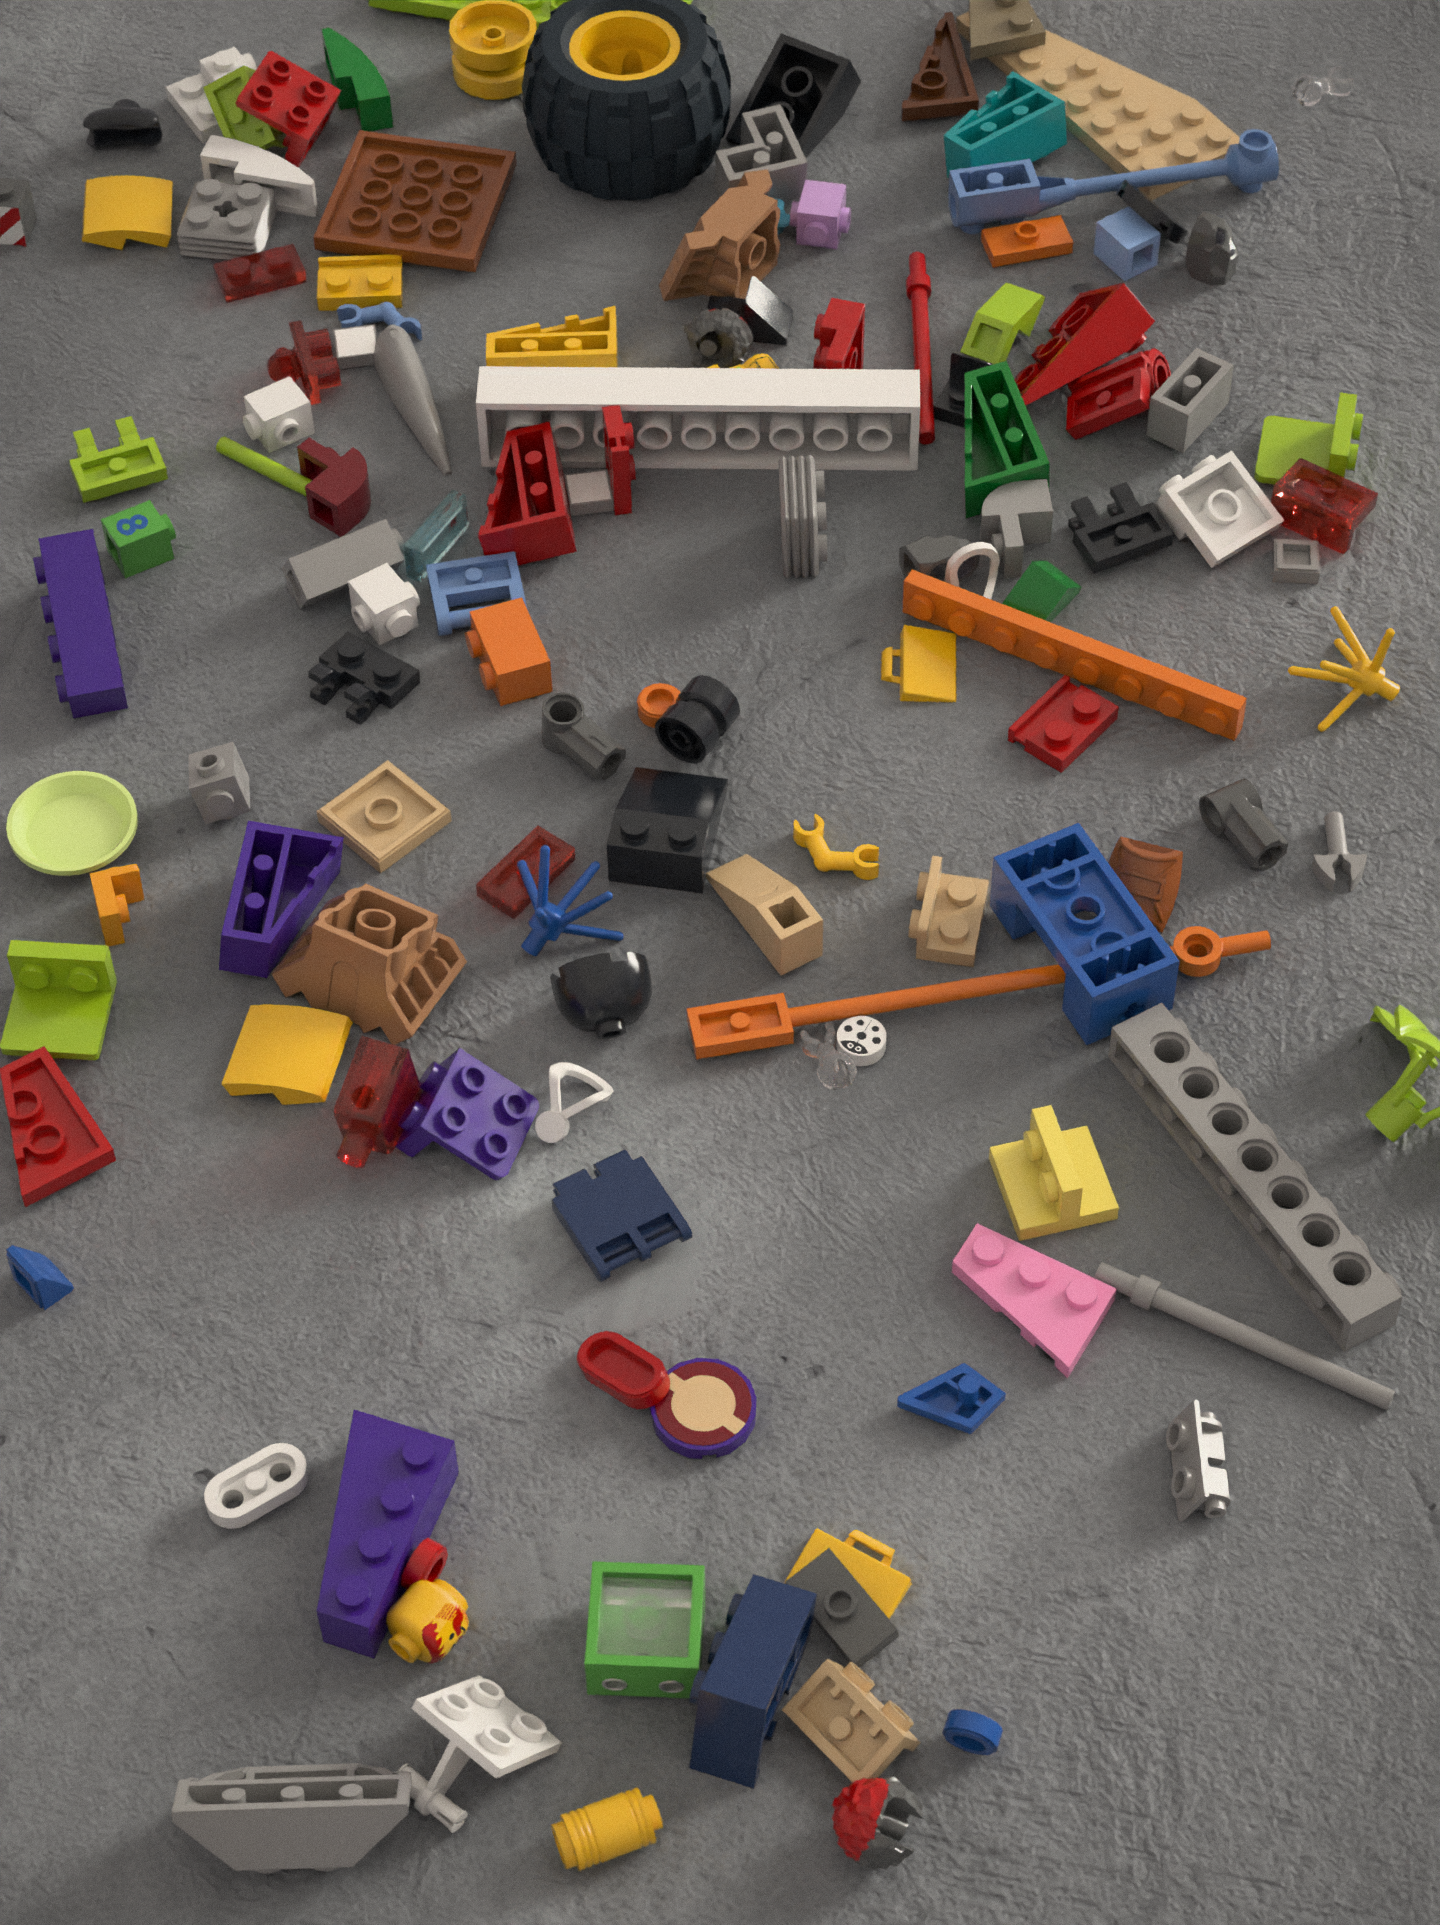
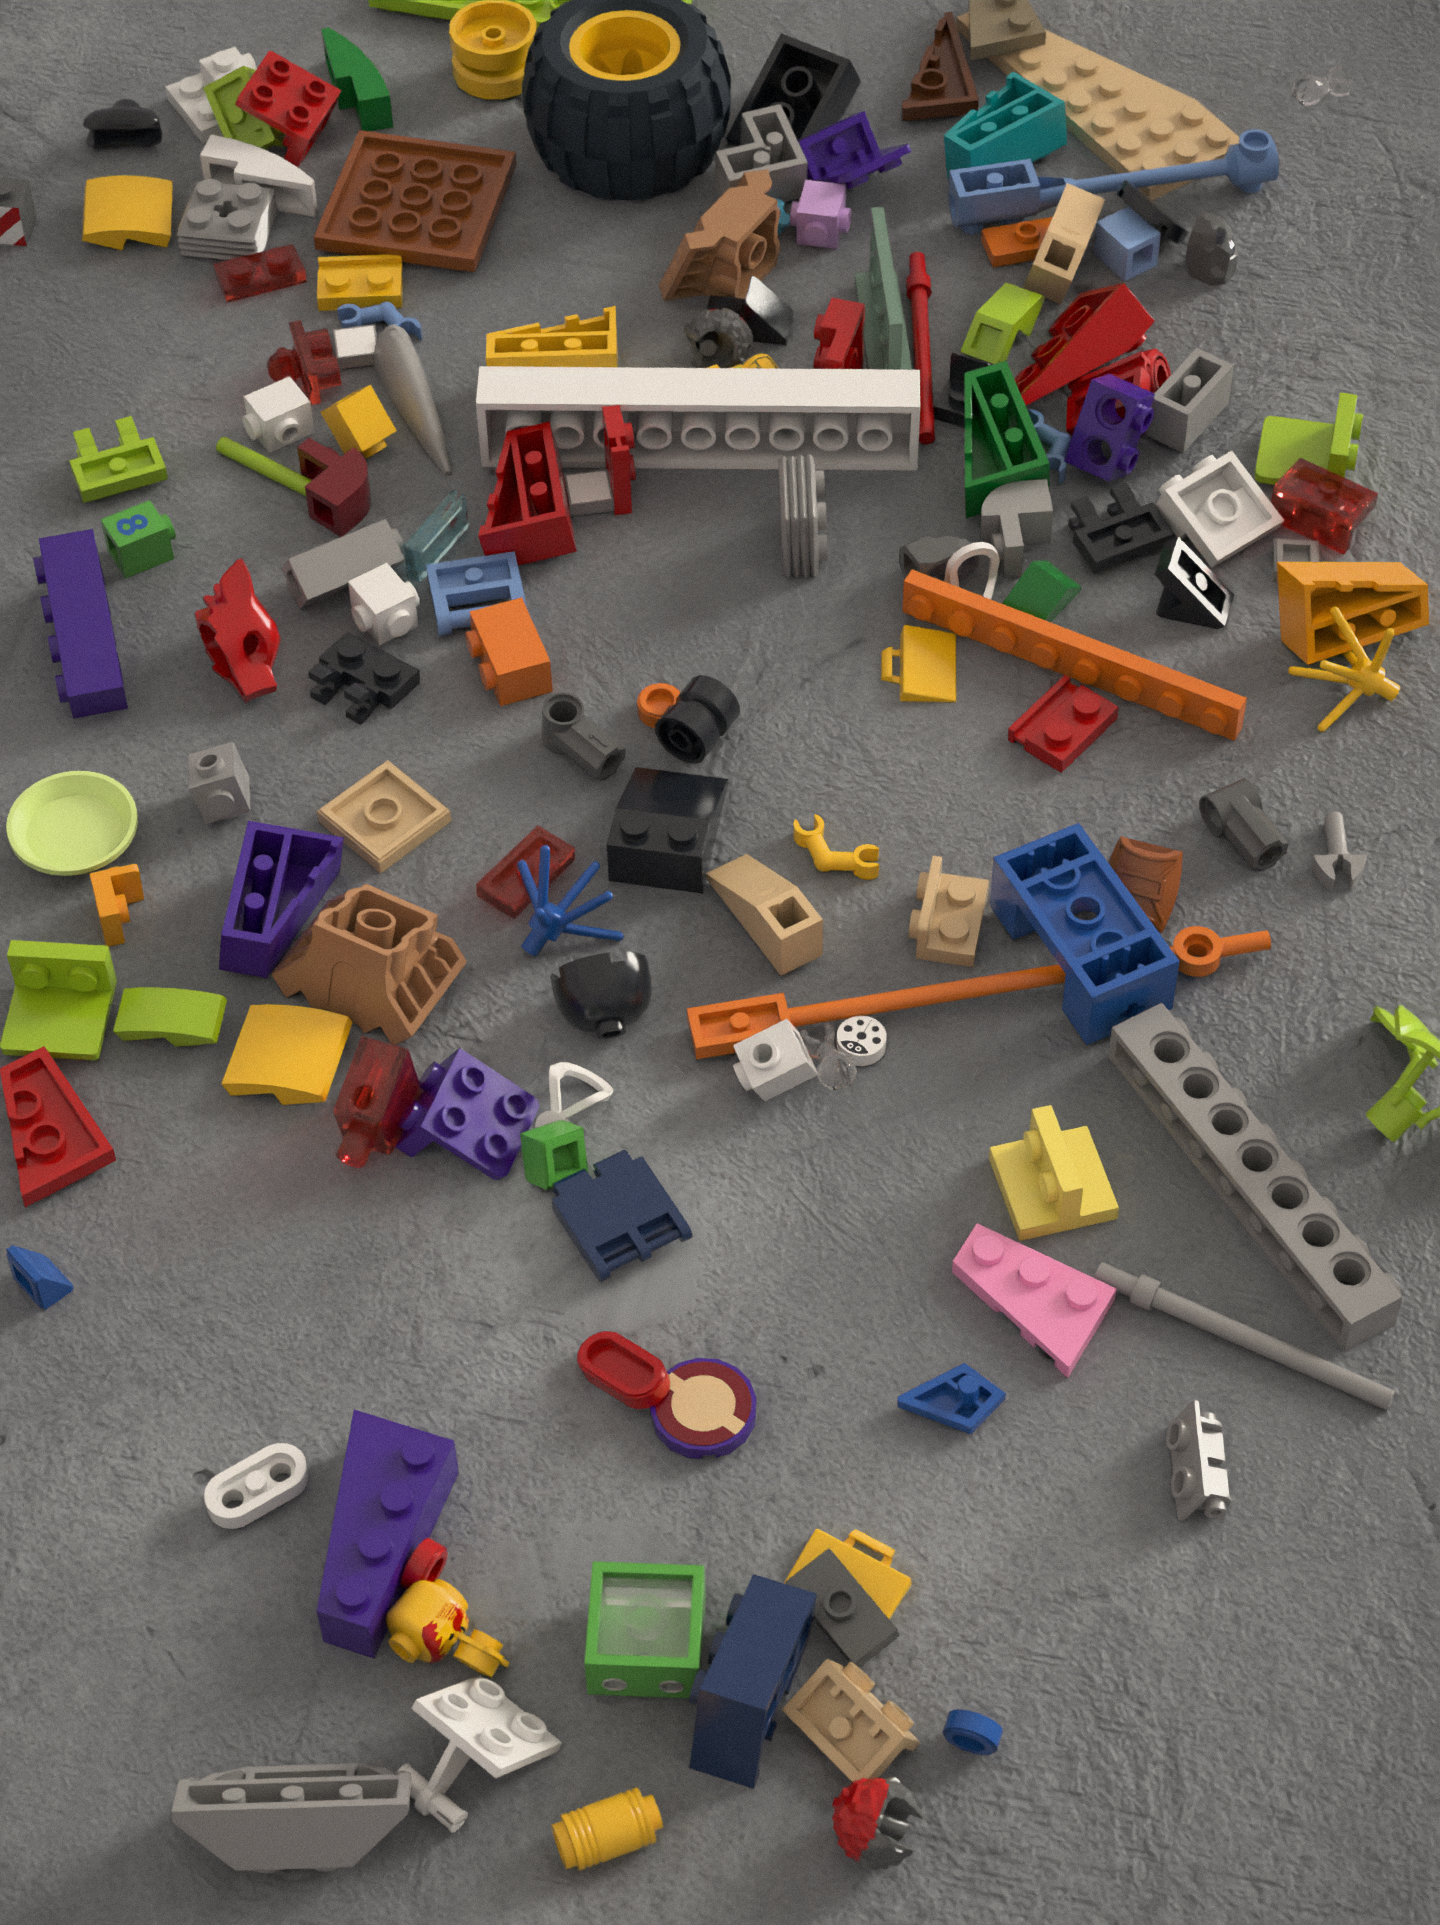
none -> lime slope [113,987,227,1047]
none -> red piece [194,558,281,703]
none -> yellow brick [320,385,397,458]
none -> yellow plate [453,1629,510,1678]
none -> bright green slope [520,1120,588,1190]
none -> white brick [733,1019,818,1101]
none -> dark purple bracket [798,111,911,189]
none -> sand green fence [854,207,912,370]
none -> tan slope [1023,183,1105,304]
none -> medium blue arm [1028,409,1071,485]
none -> dark purple brick [1064,374,1155,482]
none -> black slope [1154,537,1234,629]
none -> light orange wedge [1277,562,1429,665]

